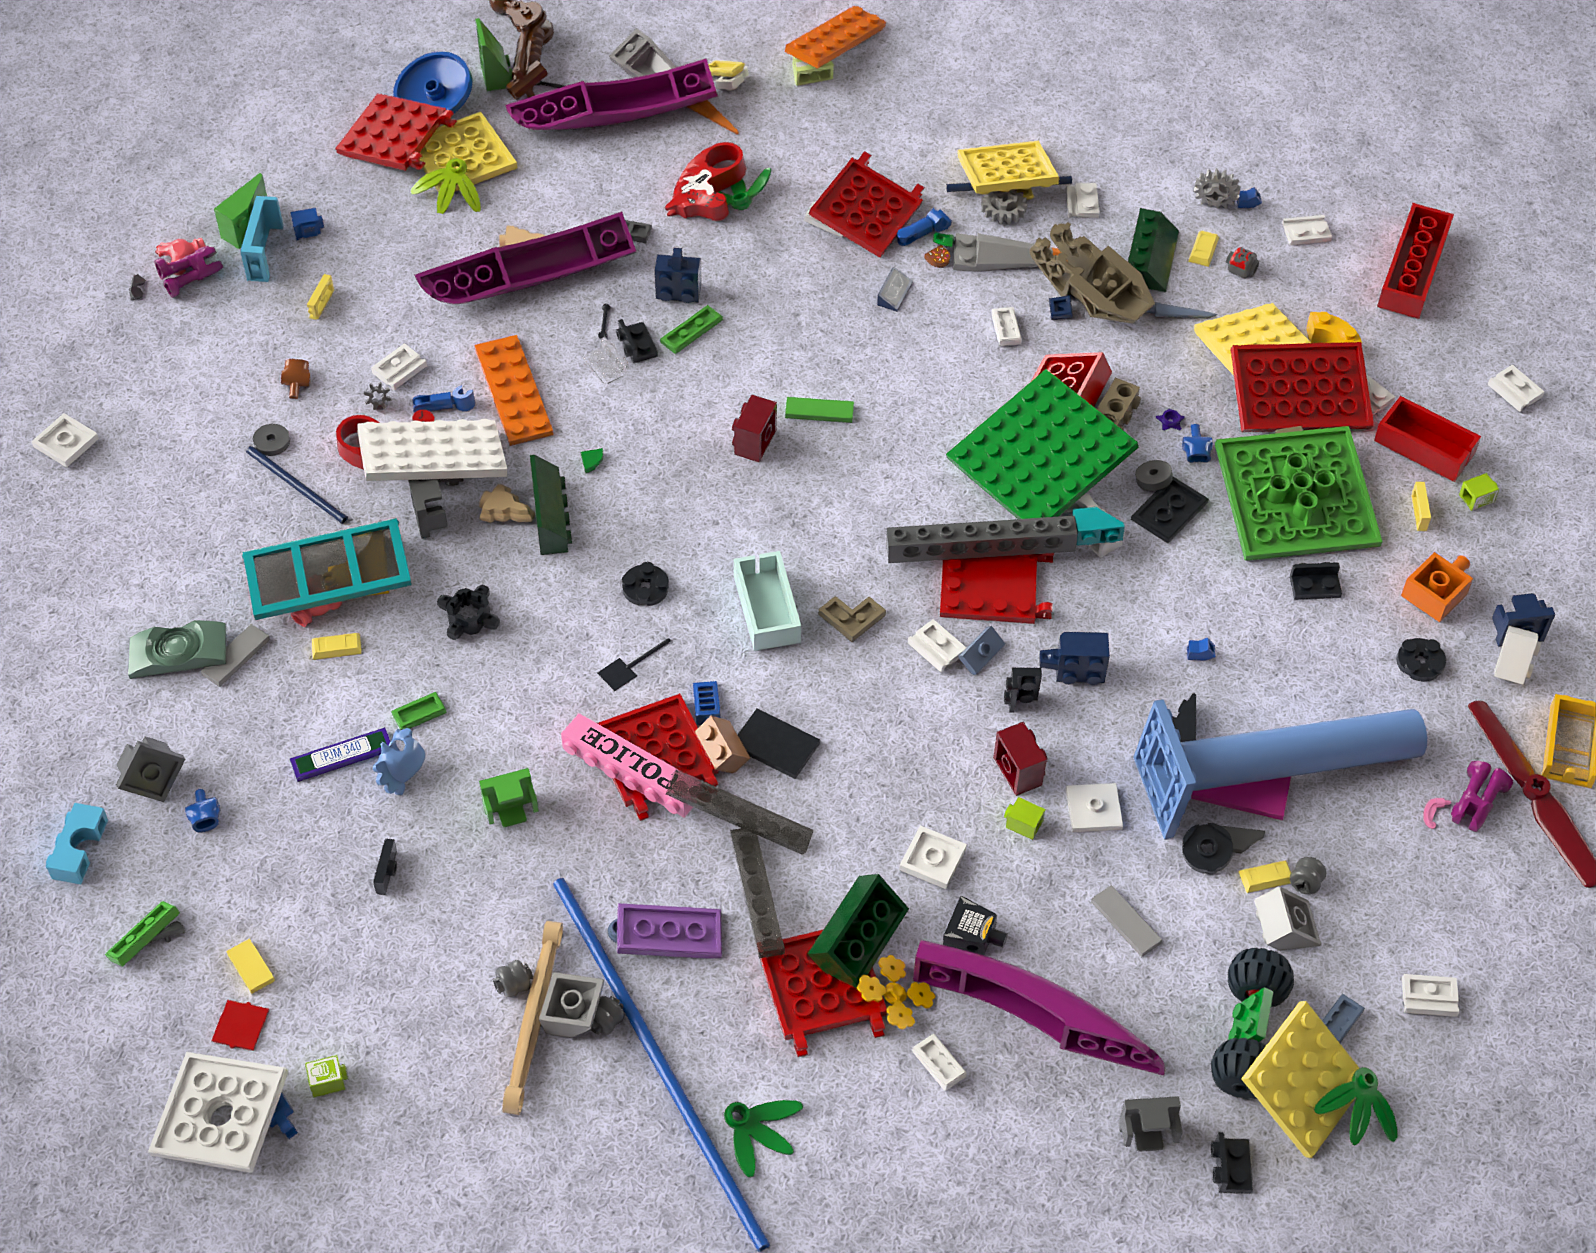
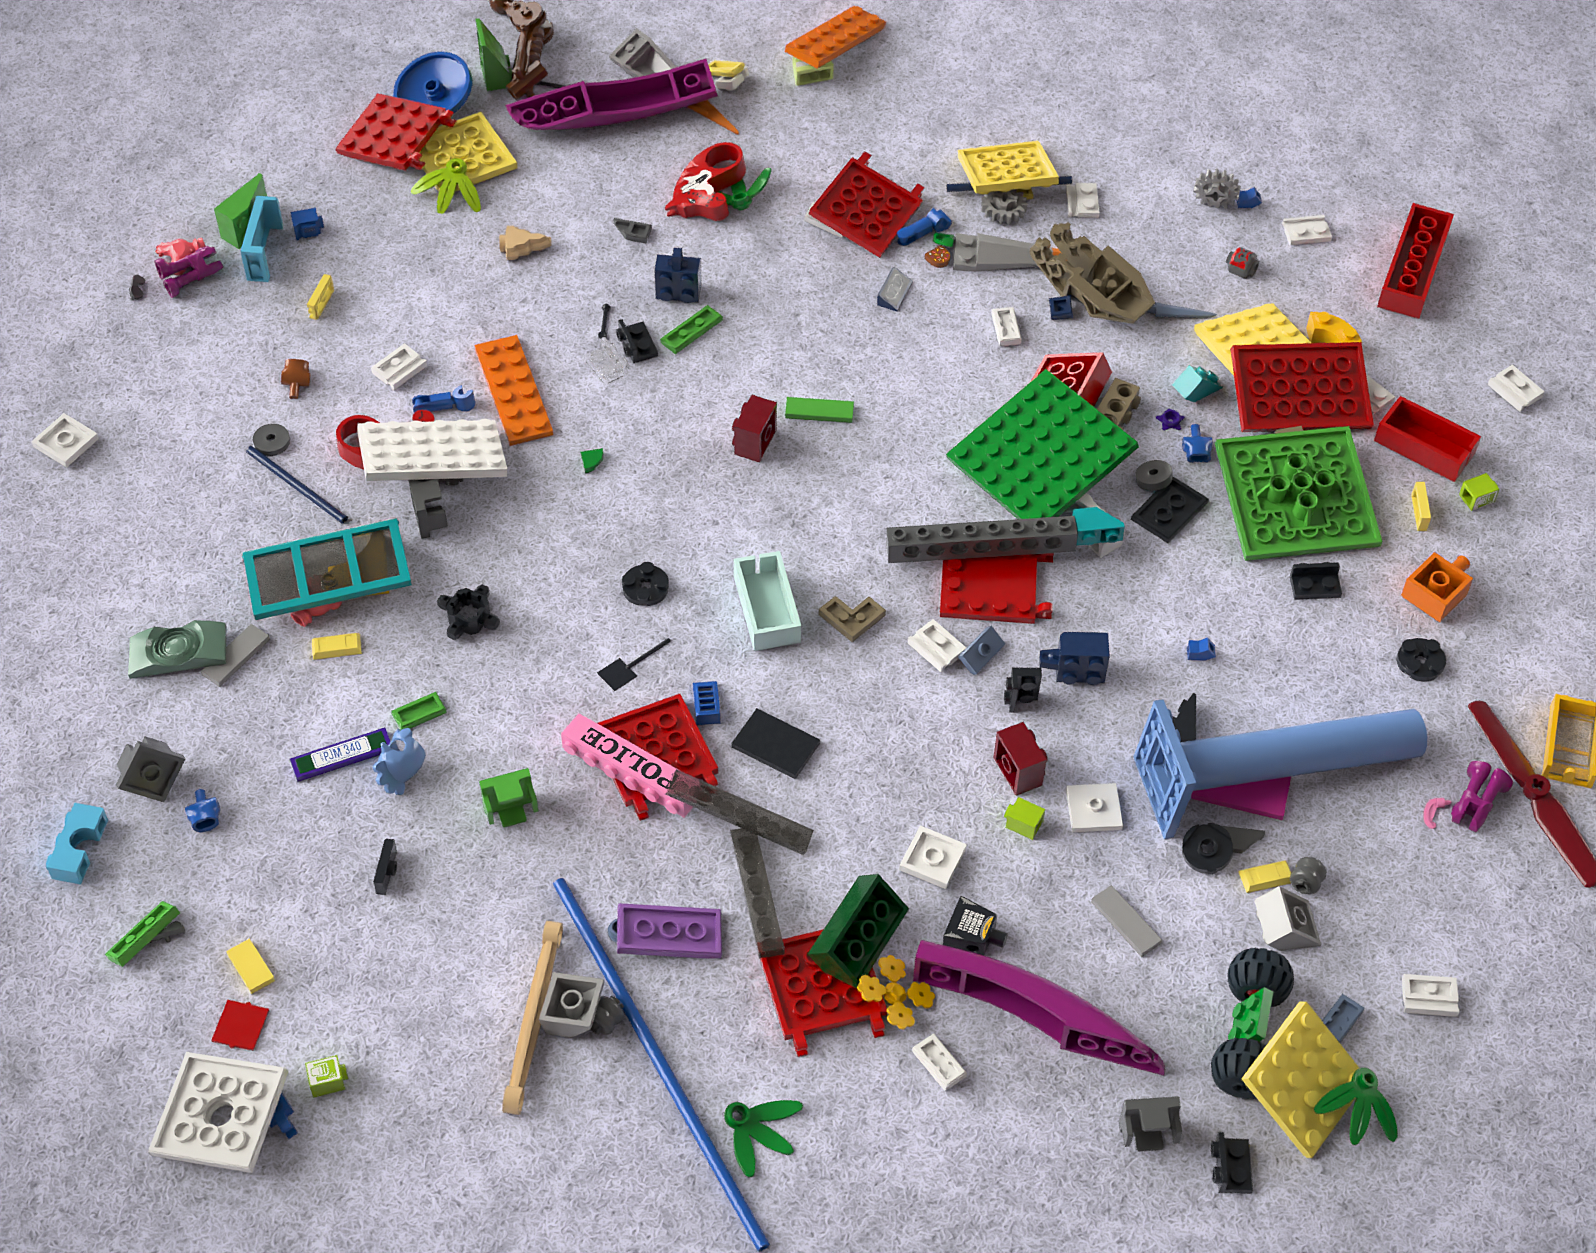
dark grey gear [364,382,391,410] -> none
magenta slope [414,211,636,304] -> none
tan rock [479,484,535,523] -> none
dark grey piece [493,960,533,998] -> none
dark green slope [530,455,572,555] -> none
medium nougat brick [695,716,750,773] -> none
dark green slope [1128,208,1179,292] -> none
light yellow tile [1188,230,1219,267] -> none
dark blue panel [1492,593,1556,647] -> none
white piece [1494,626,1541,685] -> none
none -> teal slope [1172,365,1223,403]

